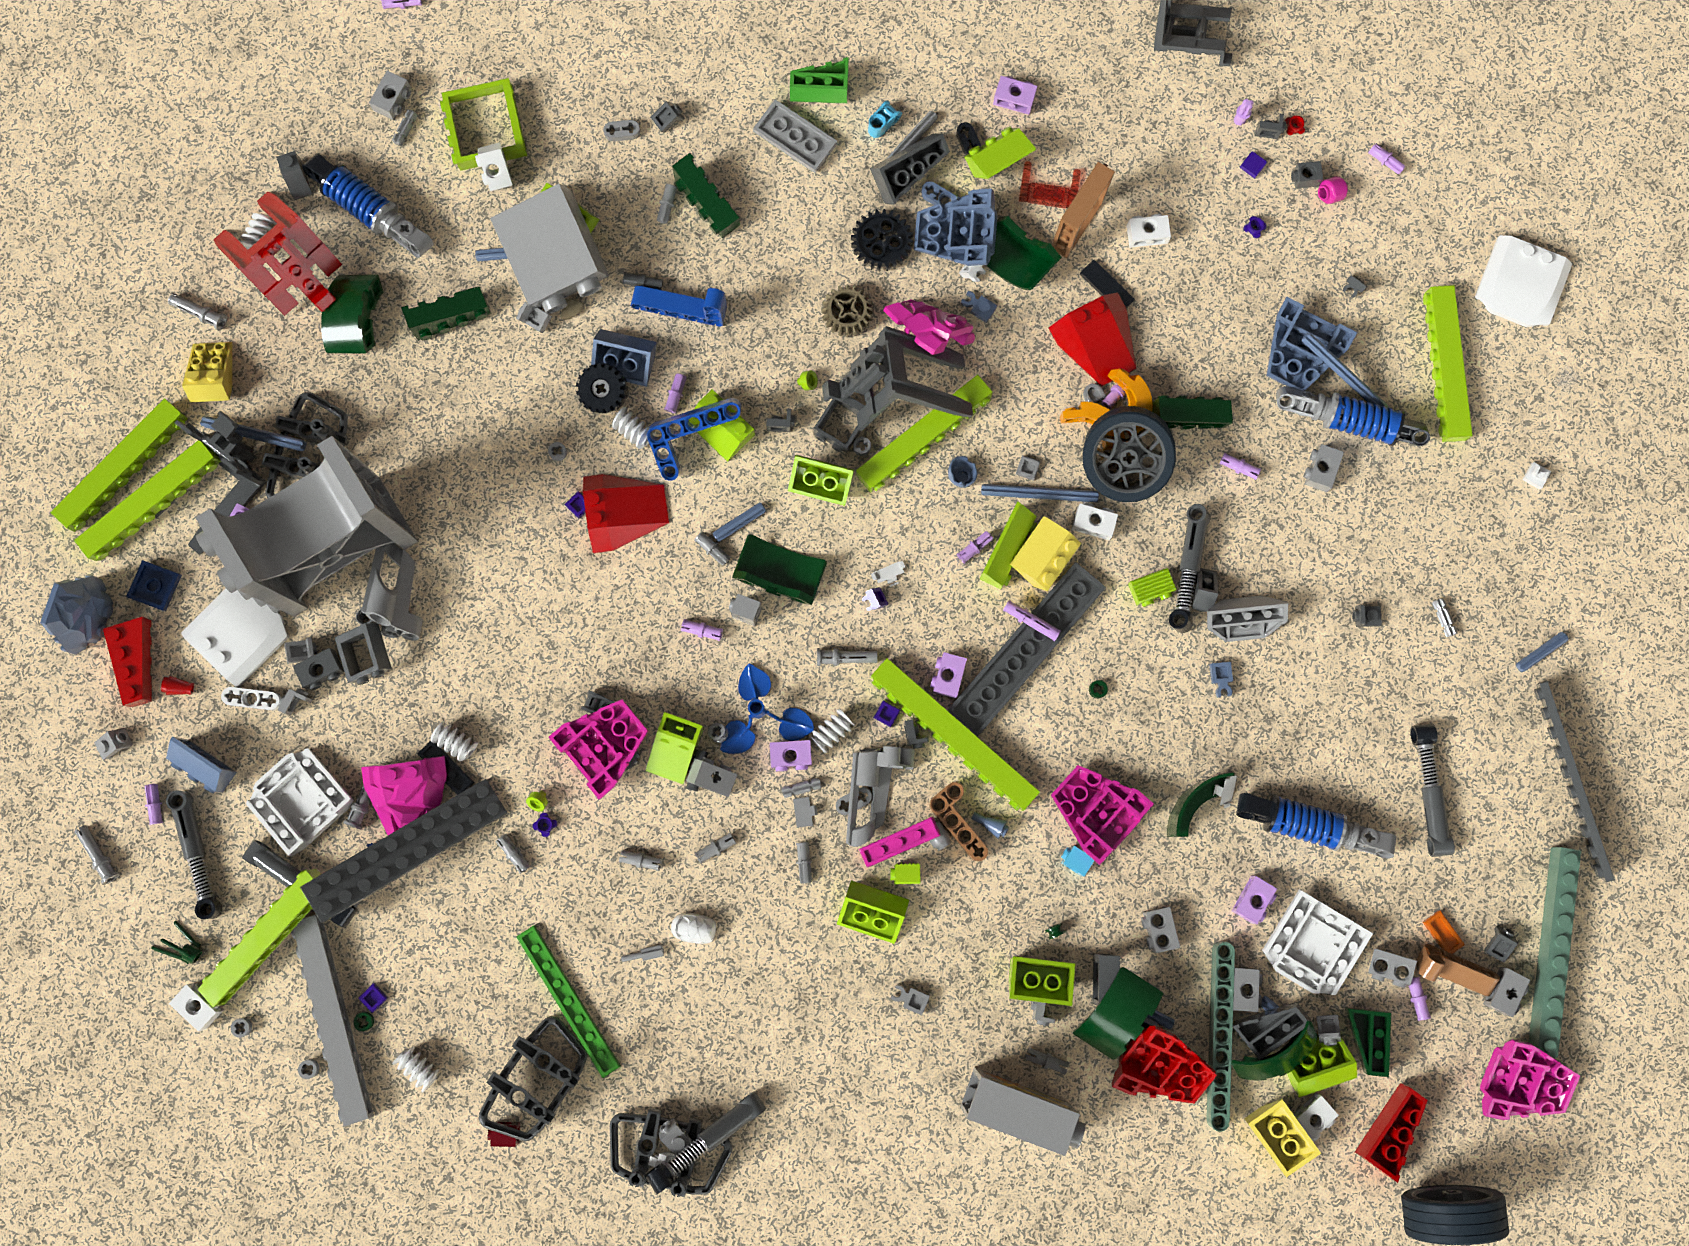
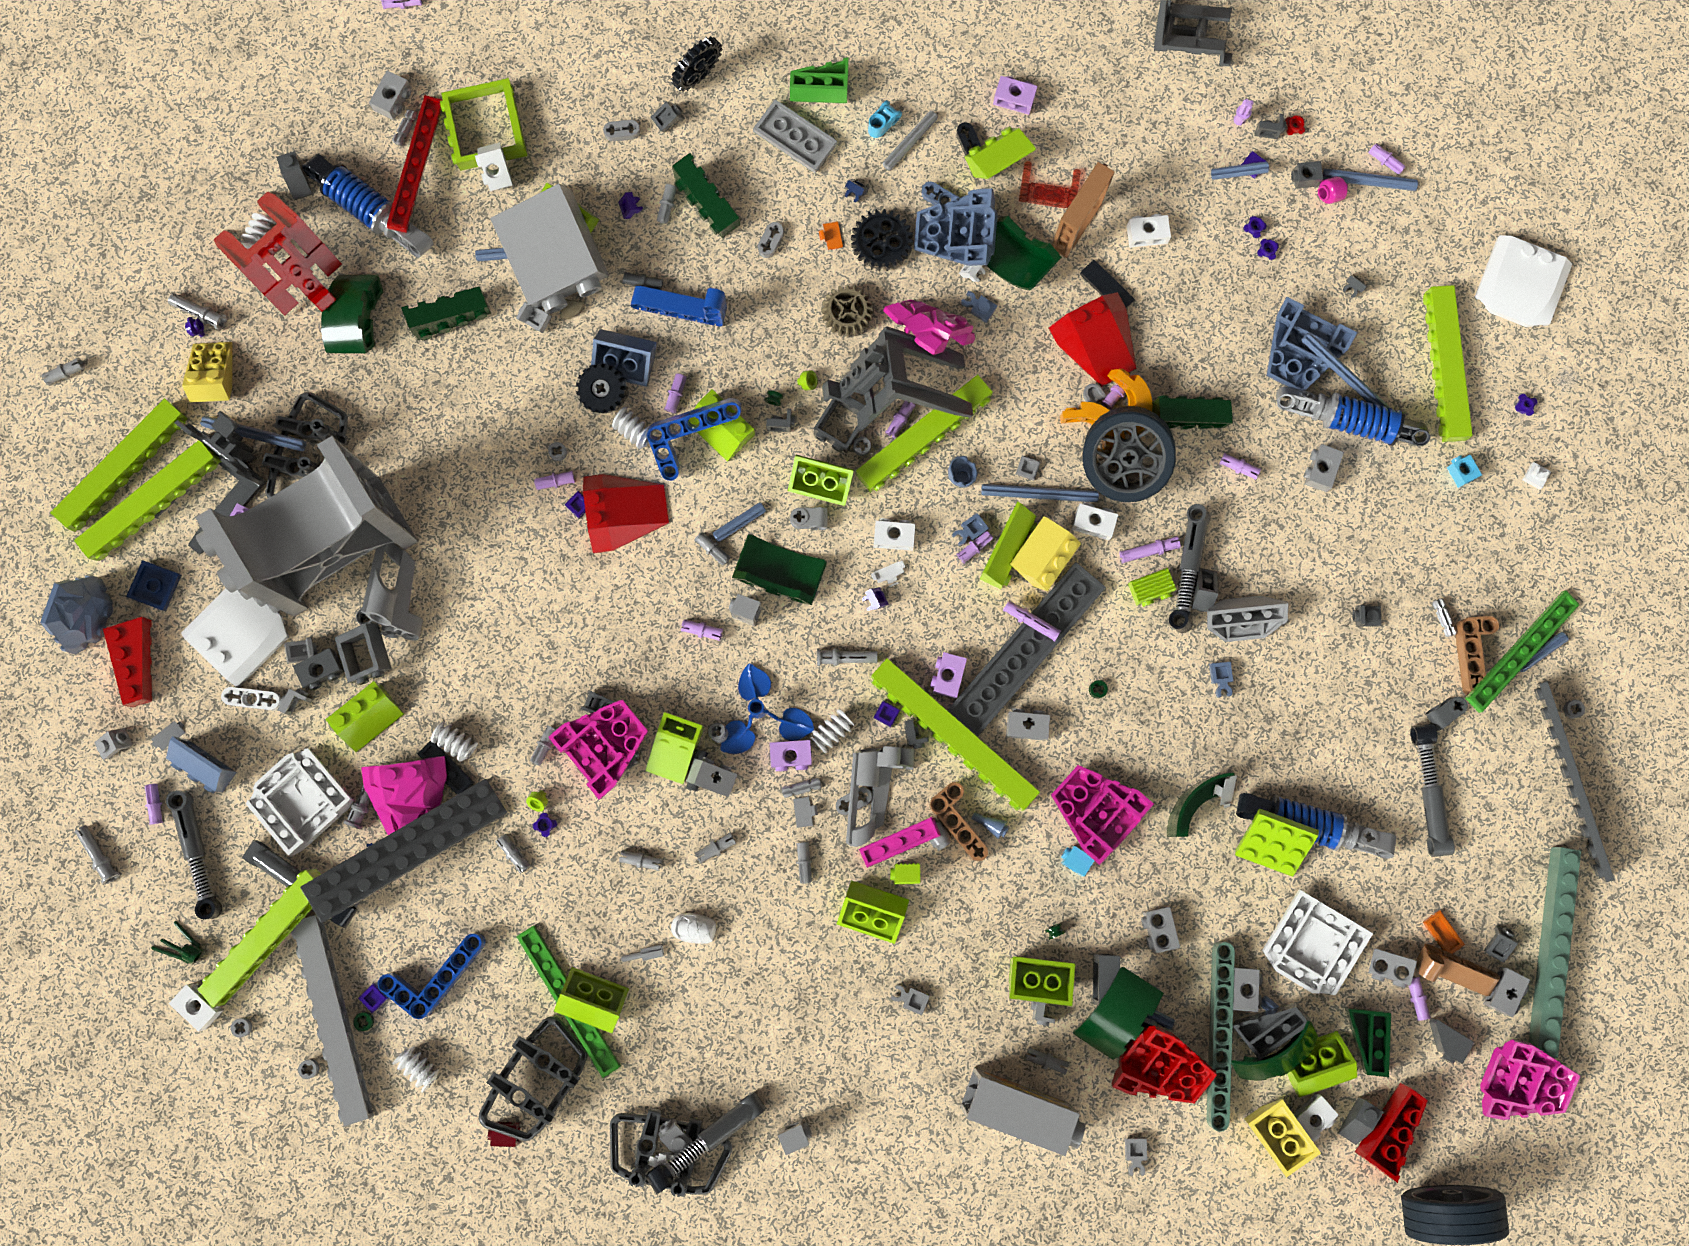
red cone [161,675,194,695] -> none
dark grey wedge [870,133,950,205] -> none
lavender brick [1232,876,1277,924] -> none
light grey bracket [1317,1015,1341,1045] -> none
none -> light grey pin [42,358,85,385]
none -> light grey piece [151,721,186,751]
none -> dark purple plate [185,317,205,337]
none -> lime slope [325,681,404,753]
none -> blue beam [378,933,486,1019]
none -> red tile [387,95,442,233]
none -> light grey axle [530,725,557,766]
none -> lavender axle [534,471,575,490]
none -> lime slope [554,967,629,1033]
none -> dark purple tile [618,192,643,219]
none -> black gear [671,36,723,92]
none -> light grey beam [758,222,784,258]
none -> dark green bush [764,390,784,406]
none -> light grey brick [778,1119,812,1155]
none -> light grey piece [790,507,828,530]
none -> orange piece [819,221,843,250]
none -> dark blue tile [845,179,869,203]
none -> white brick [873,518,915,551]
none -> lavender pin [885,401,916,439]
none -> sand blue plate [952,513,989,546]
none -> light grey brick [1006,709,1050,741]
none -> lavender pin [1119,536,1181,563]
none -> light grey plate [1124,1138,1147,1176]
none -> sand blue axle [1211,162,1269,180]
none -> lime plate [1235,809,1319,877]
none -> dark purple plate [1257,239,1279,260]
none -> sand blue axle [1323,169,1418,191]
none -> dark grey slope [1337,1097,1384,1145]
none -> dark grey piece [1425,697,1468,731]
none -> dark grey slope [1429,1018,1474,1064]
none -> medium azure brick [1447,455,1482,488]
none -> medium nougat beam [1455,616,1499,695]
none -> bright green tile [1465,590,1580,713]
none -> dark purple plate [1515,394,1538,416]
none -> light grey bush [1563,700,1585,719]

